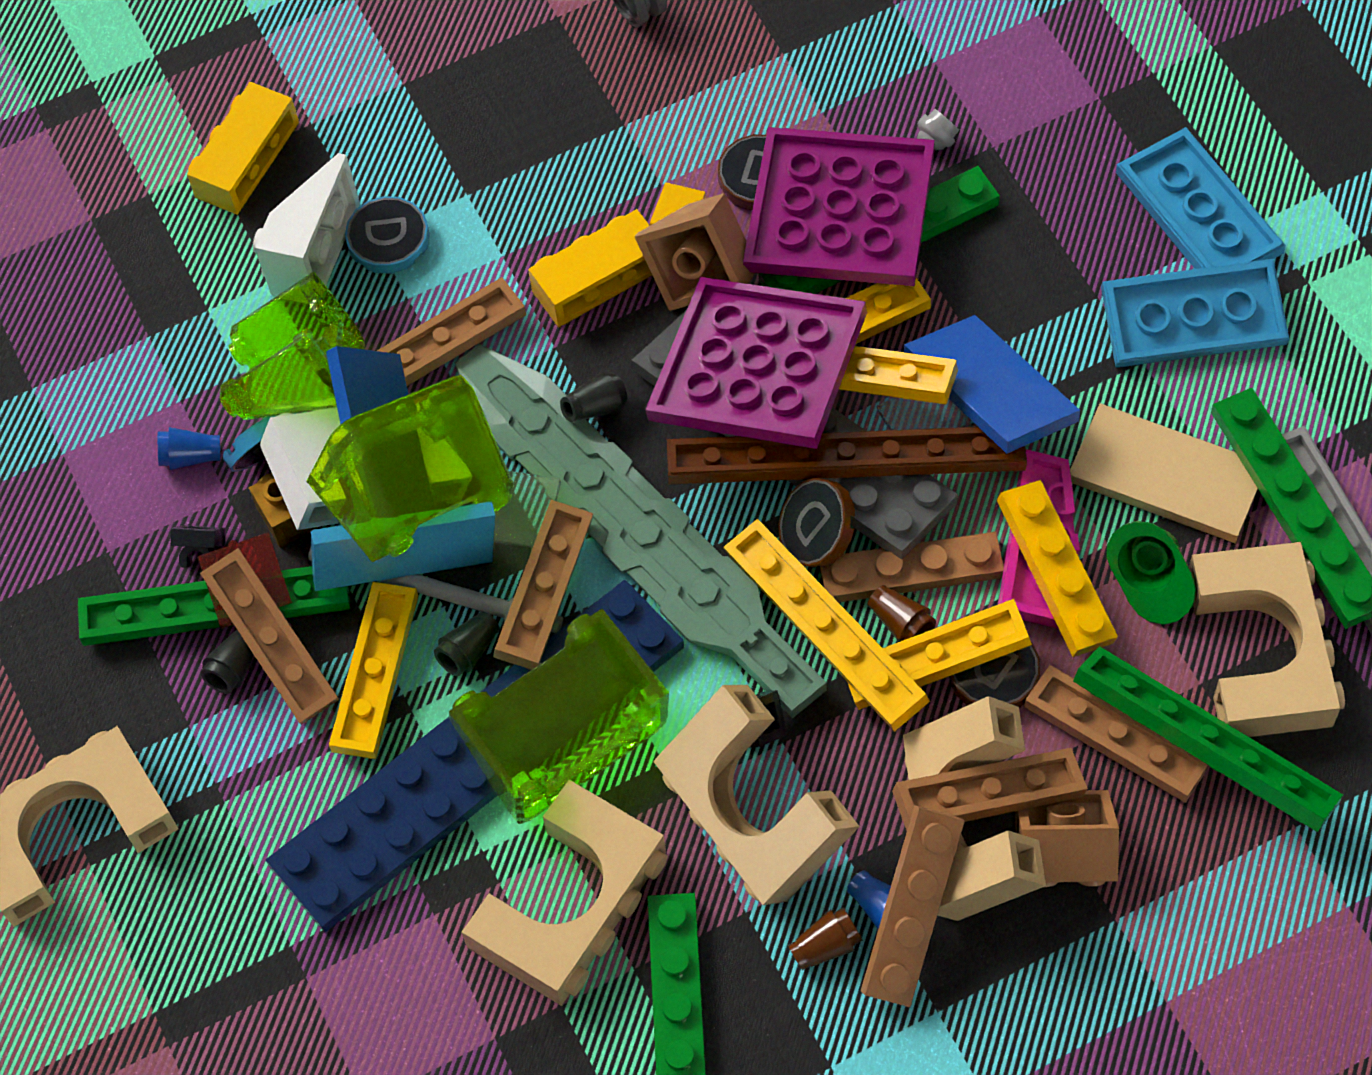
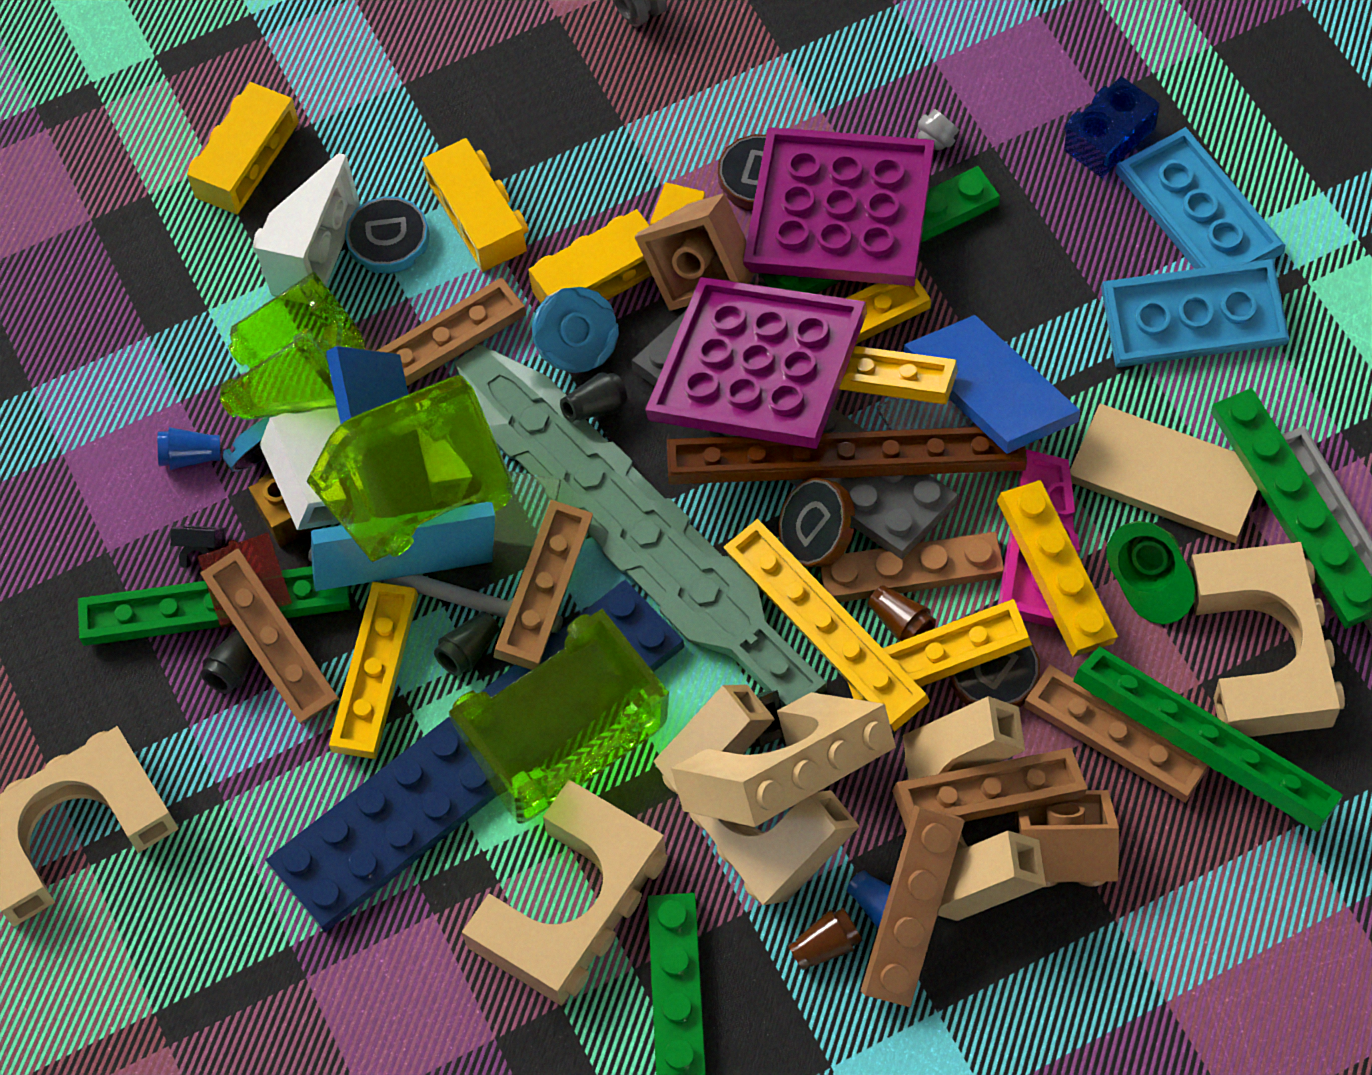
none -> yellow brick [422,138,529,272]
none -> dark azure tile [532,287,619,373]
none -> tan arch [671,692,896,827]
none -> clear blue brick [1064,76,1160,178]

